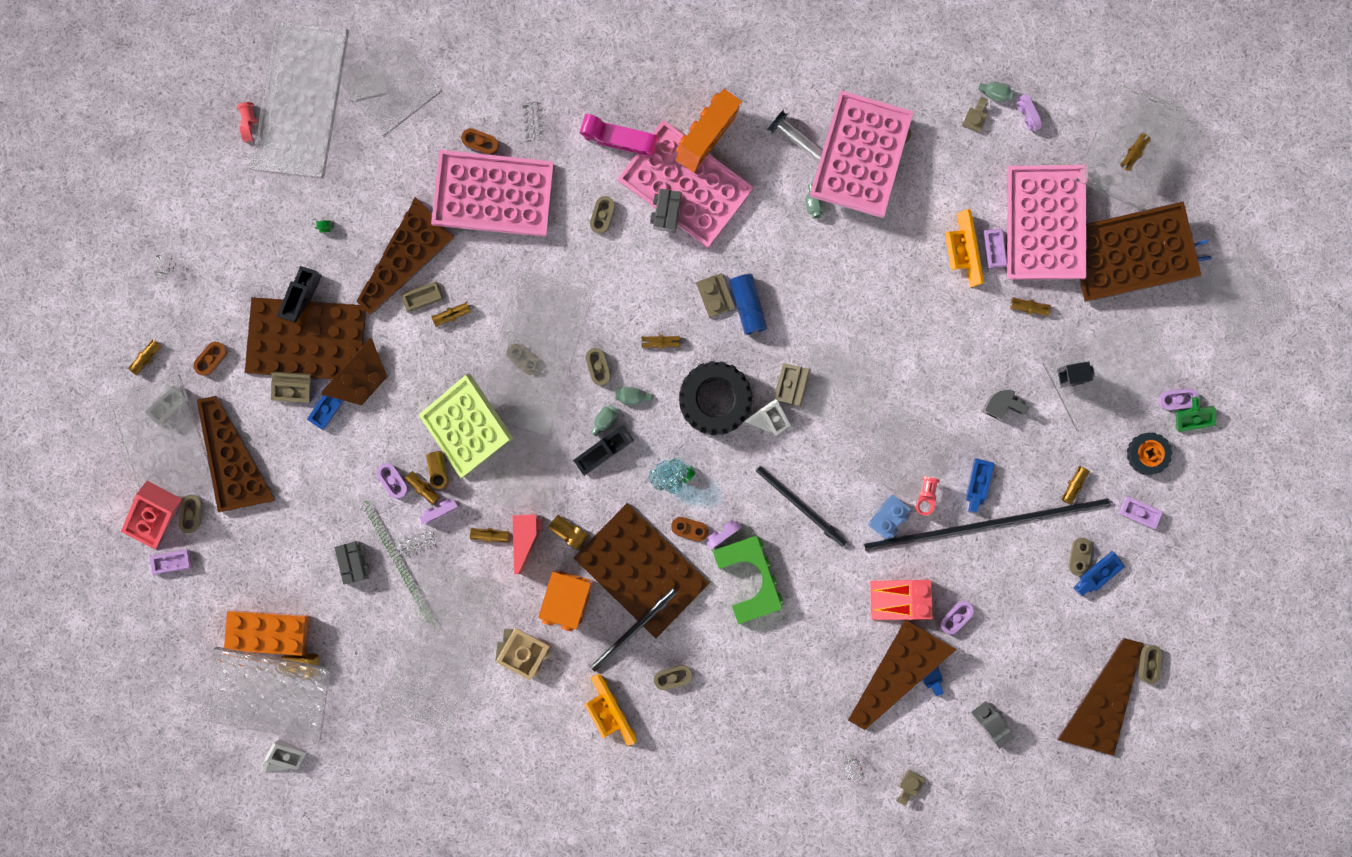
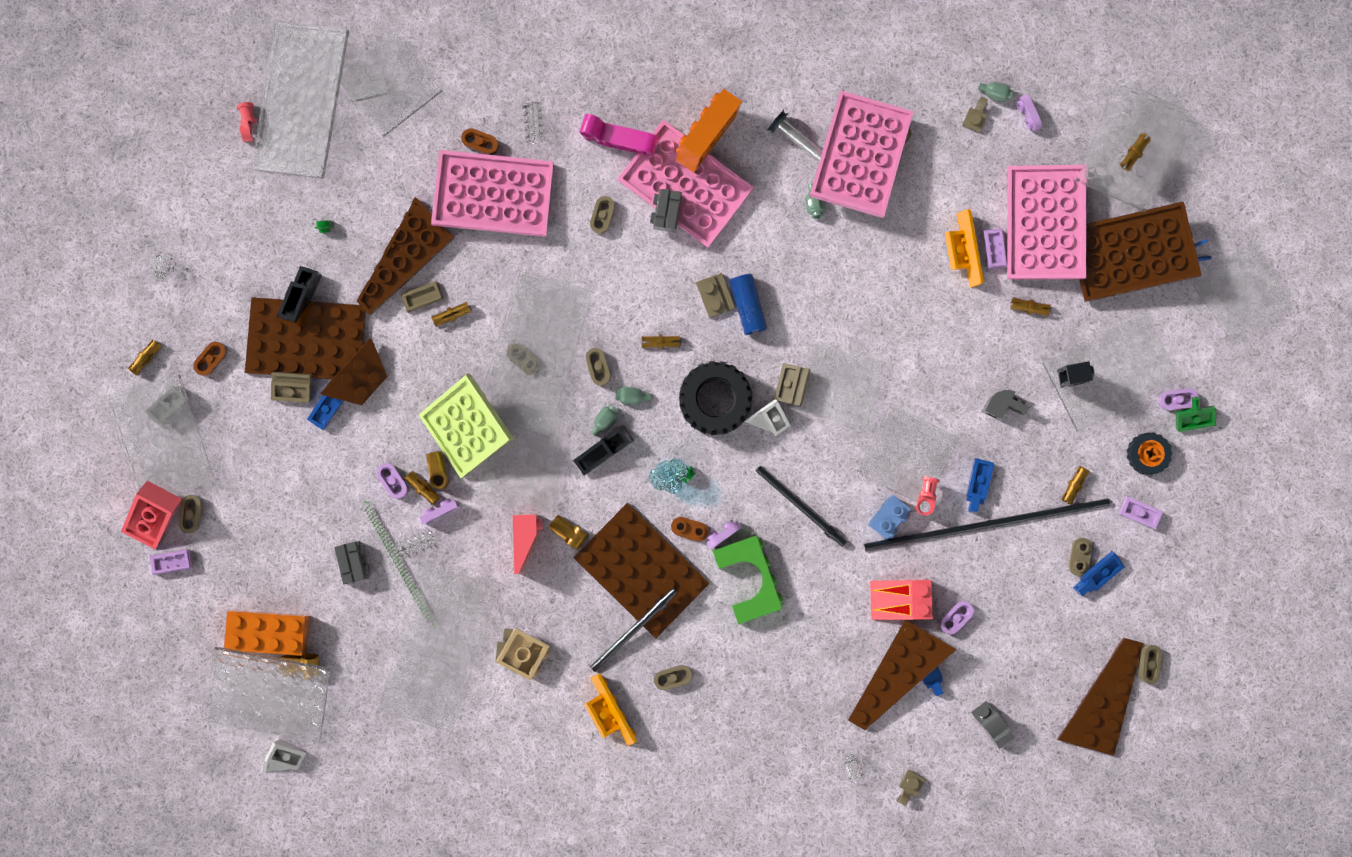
reddish brown wing [197,396,276,513] -> none
pearl gold pin [470,528,510,543] -> none
orange brick [538,570,594,632] -> none

